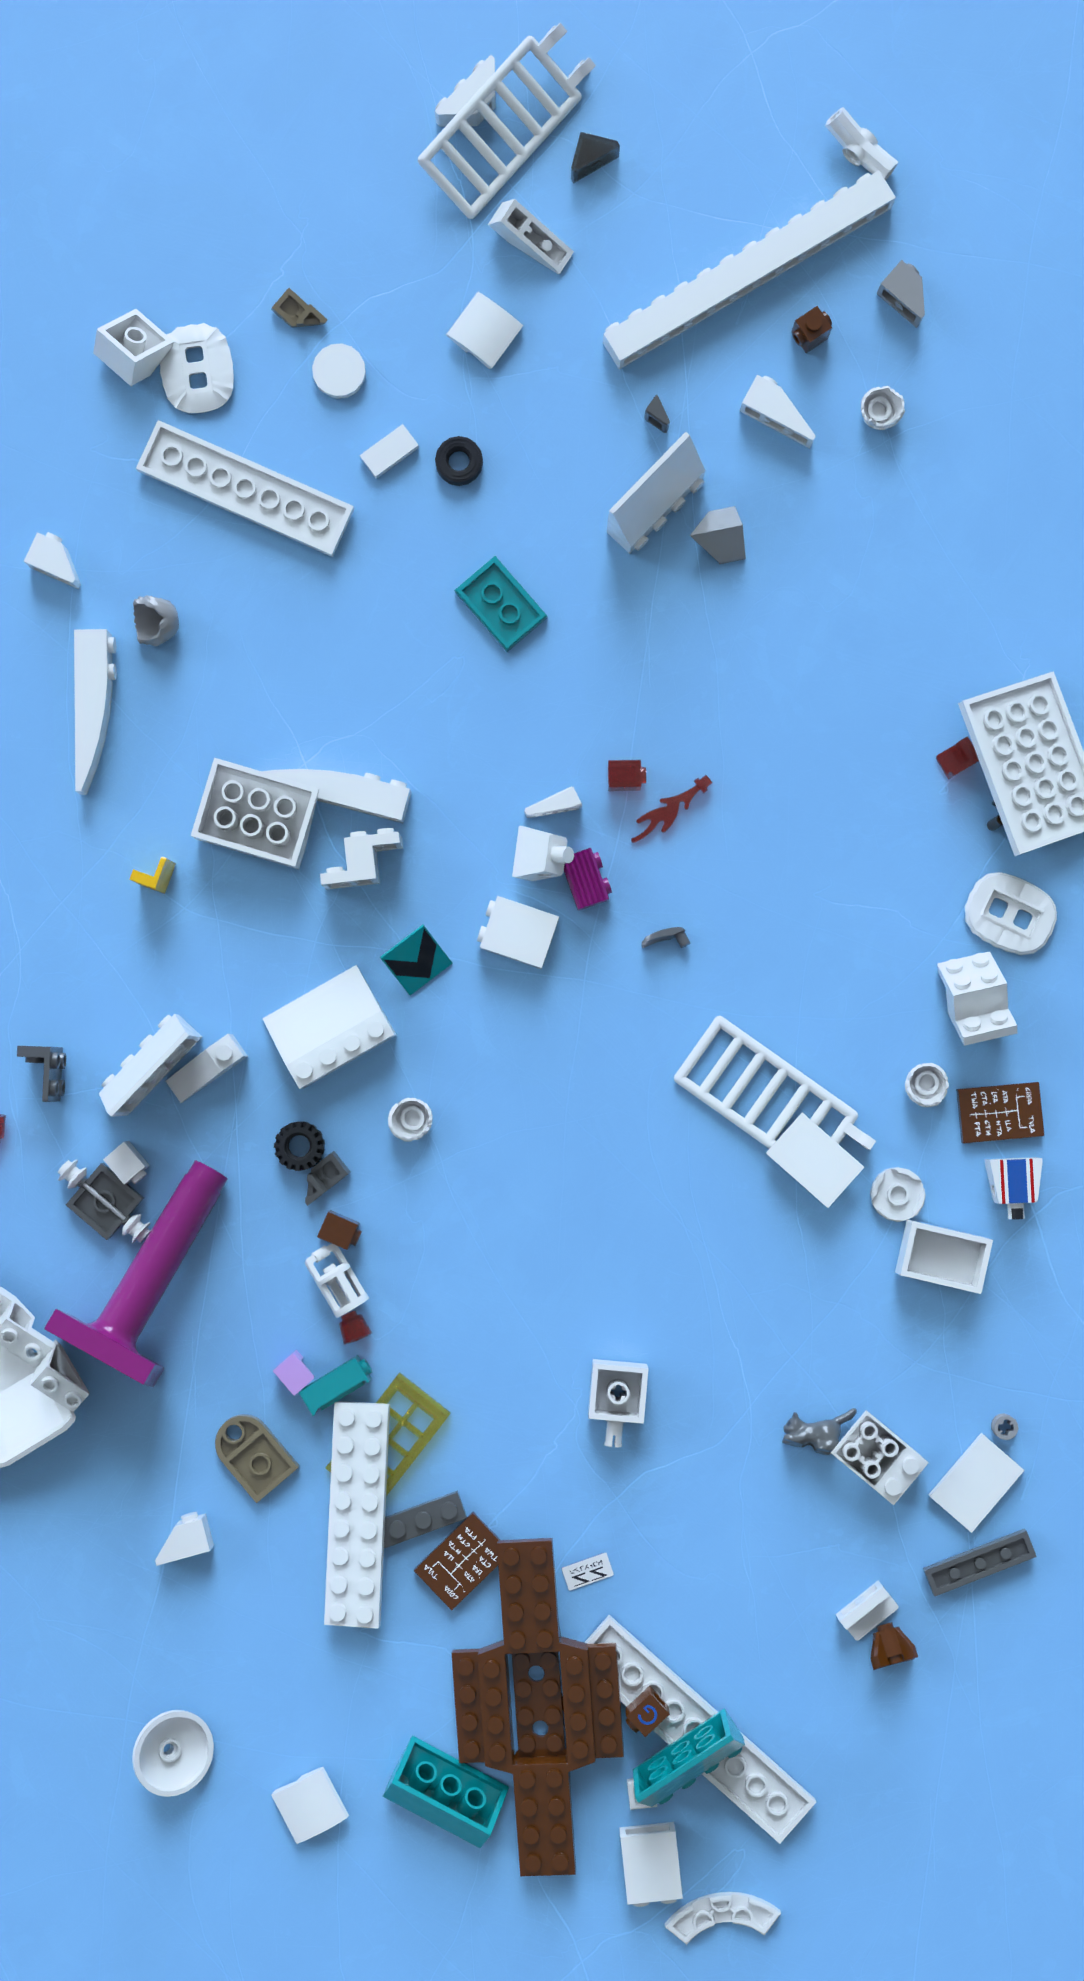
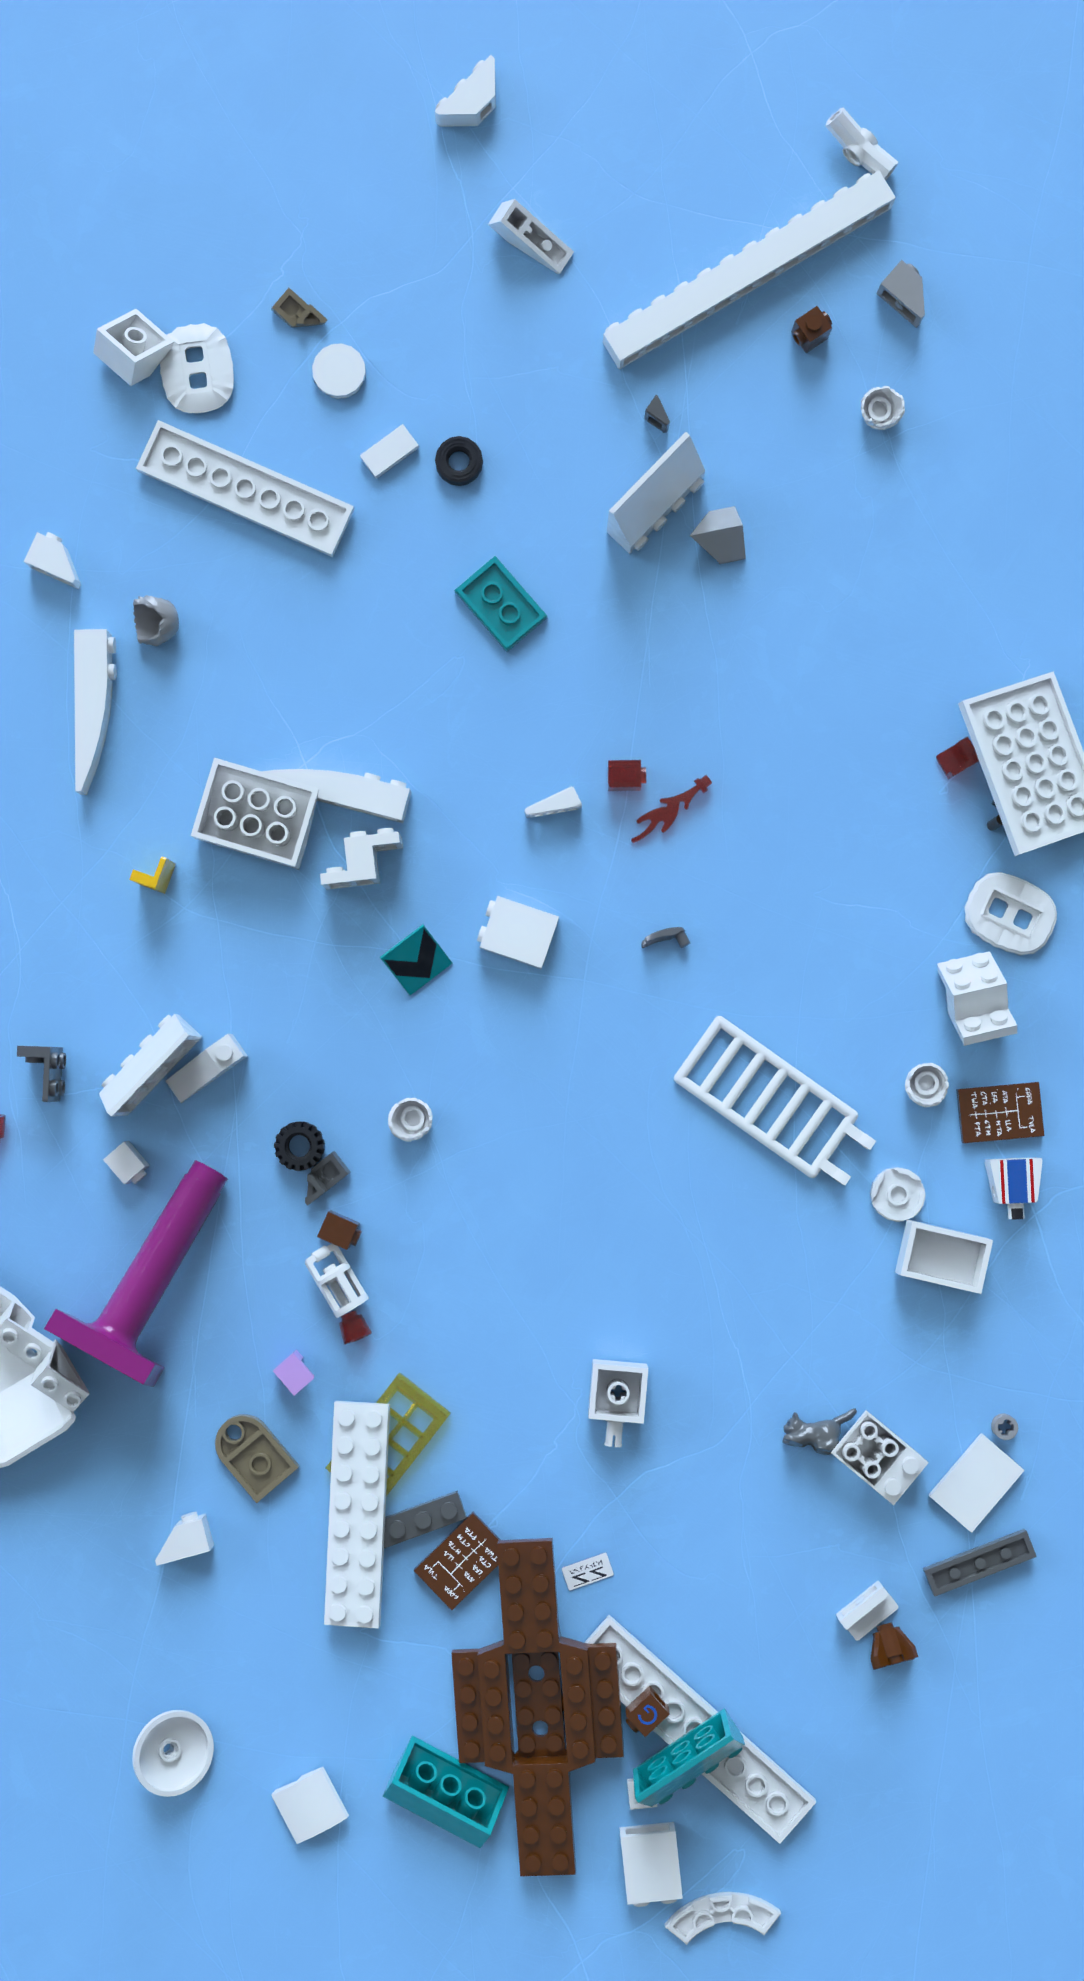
dark grey plate [58,1159,151,1244] -> none
white slope [262,965,396,1089] -> none
teal window [299,1355,372,1416] -> none
white bar [418,23,596,219] -> none
white slope [446,292,523,369] -> none
white torso [512,826,574,881] -> none
magenta brick [564,848,612,911] -> none
clear smoke slope [571,132,620,183] -> none
white slope [740,375,816,449] -> none
white tile [766,1113,864,1208] -> none

